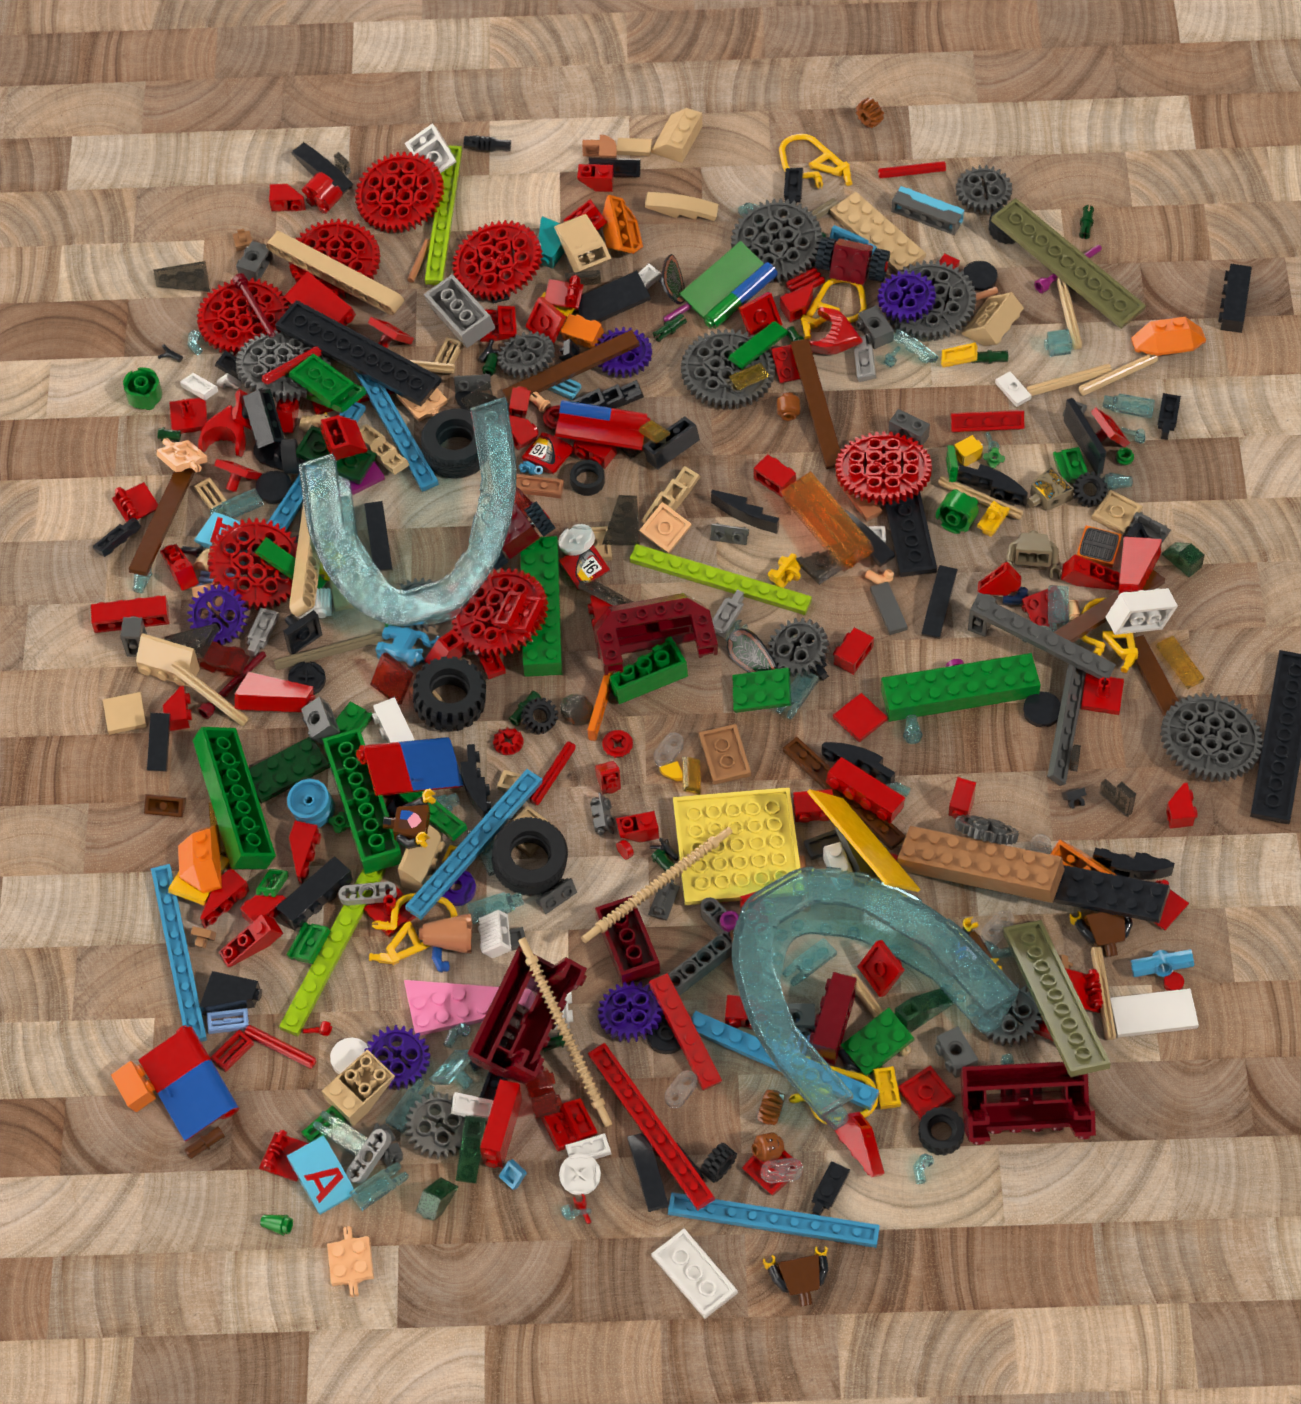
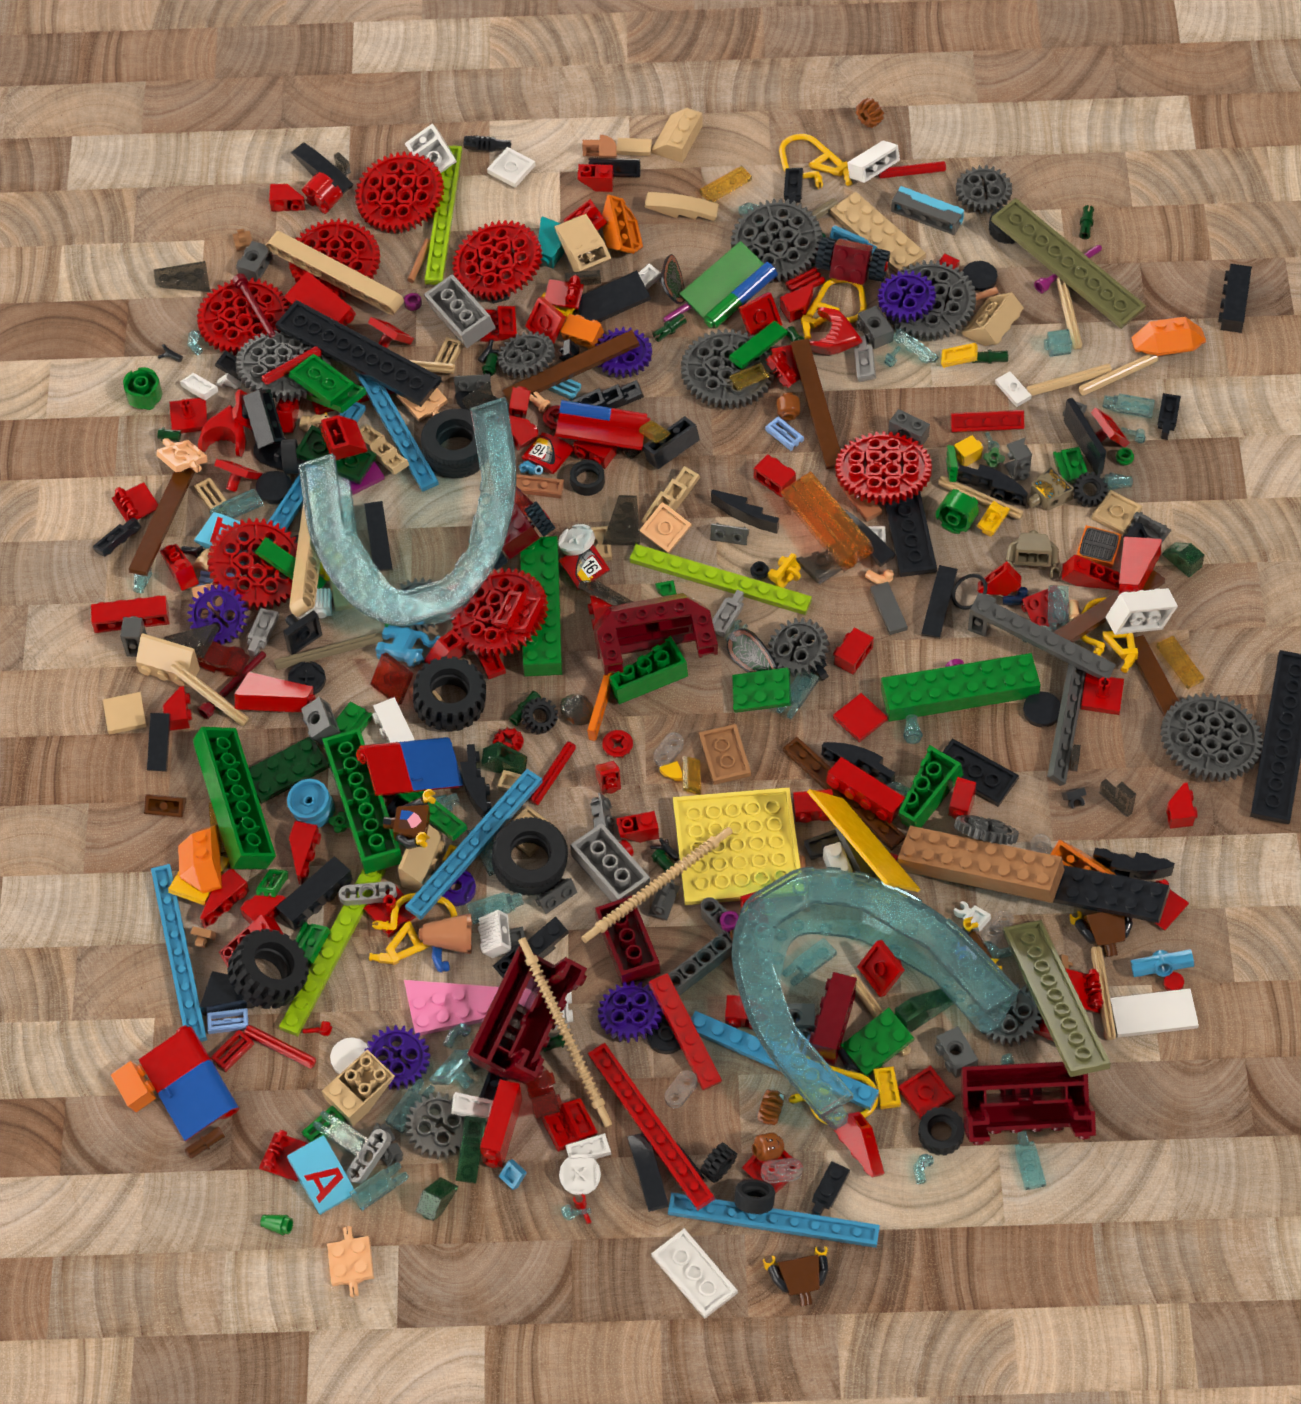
none -> black tyre [227,929,309,1009]
none -> magenta tile [404,293,422,311]
none -> clear green slope [481,741,527,774]
none -> white plate [487,147,536,188]
none -> black slope [493,916,569,978]
none -> light grey brick [570,823,650,902]
none -> green tile [655,580,677,596]
none -> clear yellow tile [700,166,752,202]
none -> black tyre [734,1179,775,1214]
none -> black plate [750,561,769,579]
none -> light blue tile [765,416,804,451]
none -> red hinge [766,351,799,388]
none -> white brick [847,141,900,183]
none -> green wedge [899,745,963,828]
none -> black tile [943,738,1019,807]
none -> black tyre [951,574,988,610]
none -> white plate [954,901,991,932]
none -> dark grey window [1004,437,1032,481]
none -> clear light blue hinge [1015,1131,1046,1190]

